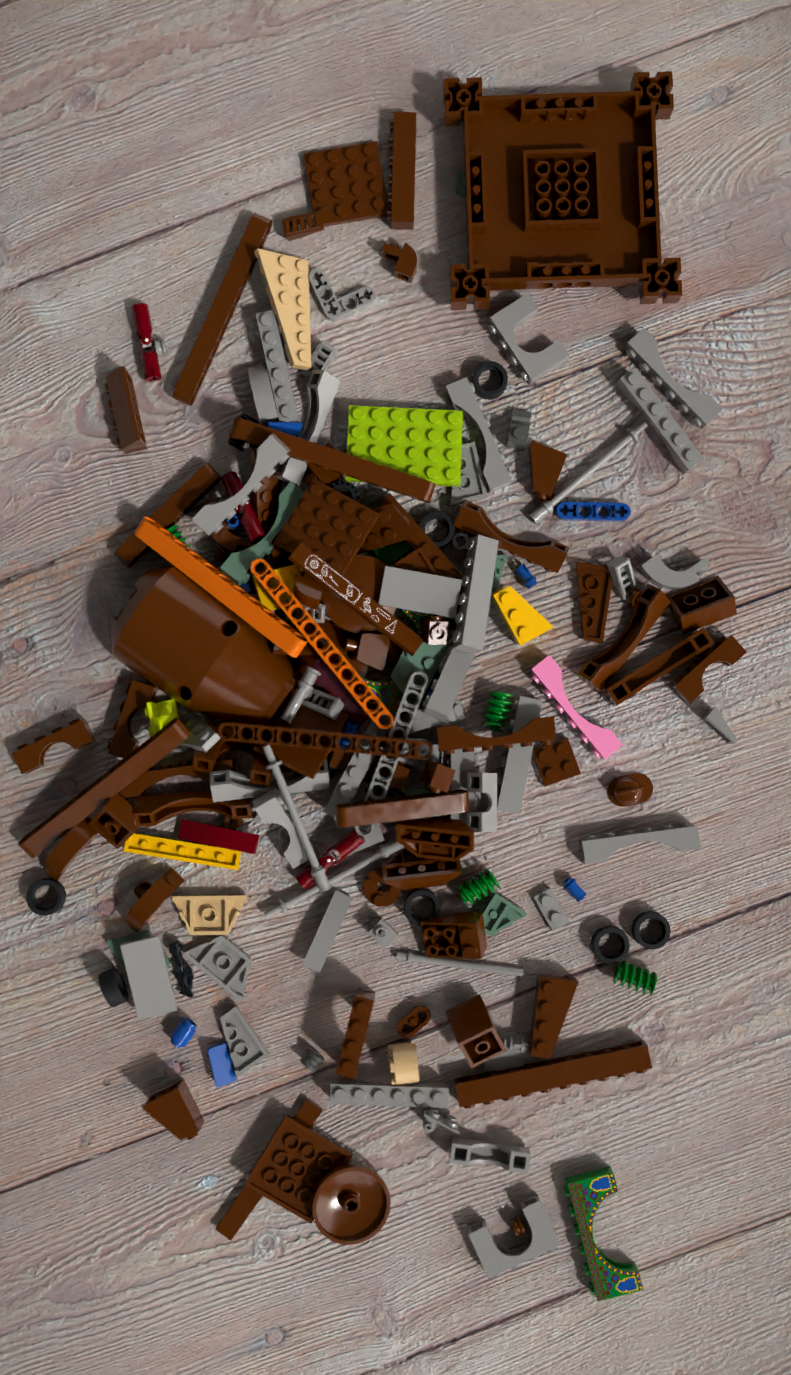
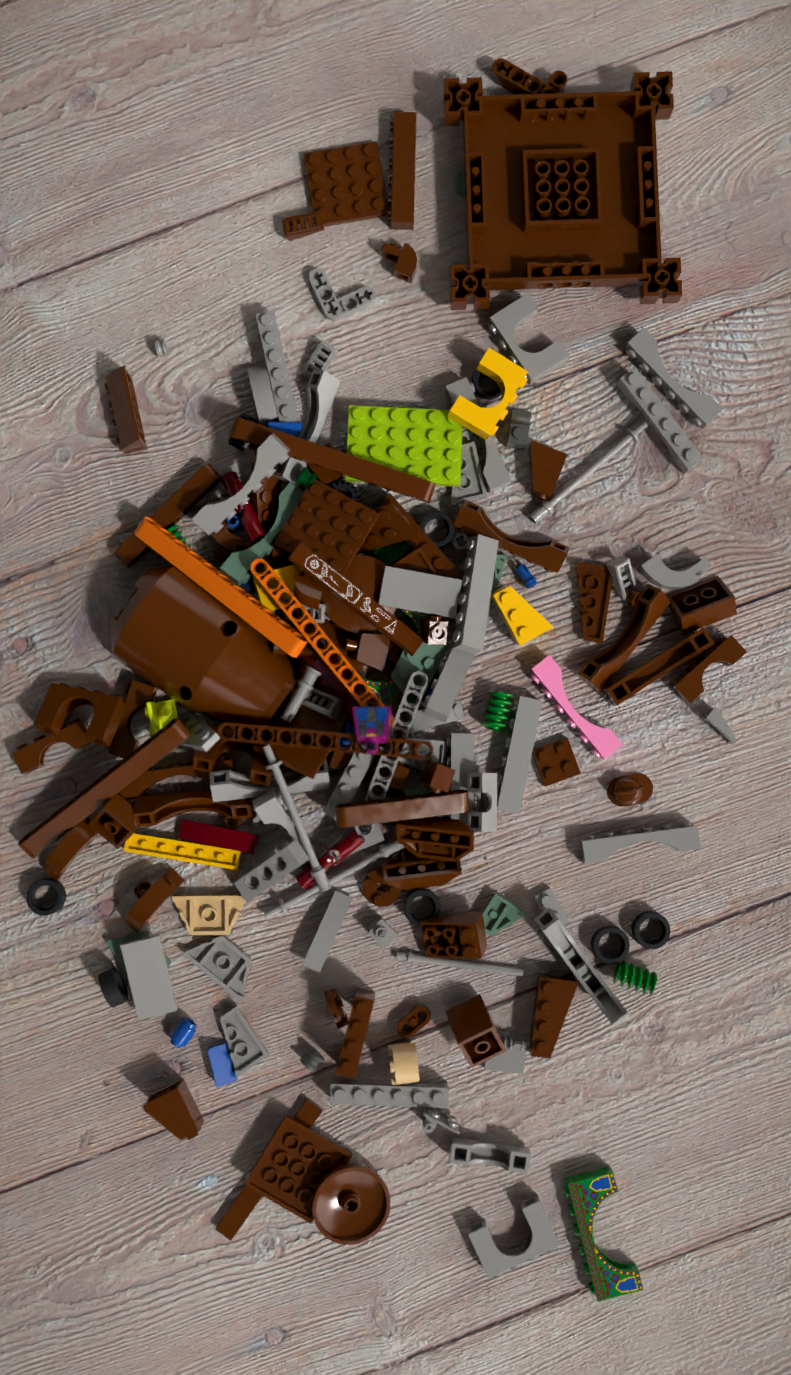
dark red piece [131,303,162,382] -> none
black piece [169,941,194,997] -> none
reddish brown beam [173,213,272,406] -> none
tan wing [254,248,311,370] -> none
reddish brown arch [436,716,556,755] -> none
reddish brown brick [454,1040,652,1109] -> none
green piece [457,868,501,907] -> none
reddish brown bush [510,1215,526,1236] -> none
blue beam [556,502,631,522] -> none
blue pin [562,877,587,902] -> none
none -> reddish brown arch [33,683,126,747]
none -> light grey brick [234,840,309,902]
none -> dark green wheel [295,467,318,489]
none -> reddish brown plate [324,988,349,1029]
none -> torso [353,706,392,754]
none -> yellow arch [448,348,528,440]
none -> reddish brown beam [491,58,567,95]
none -> light grey arch [534,907,631,1028]

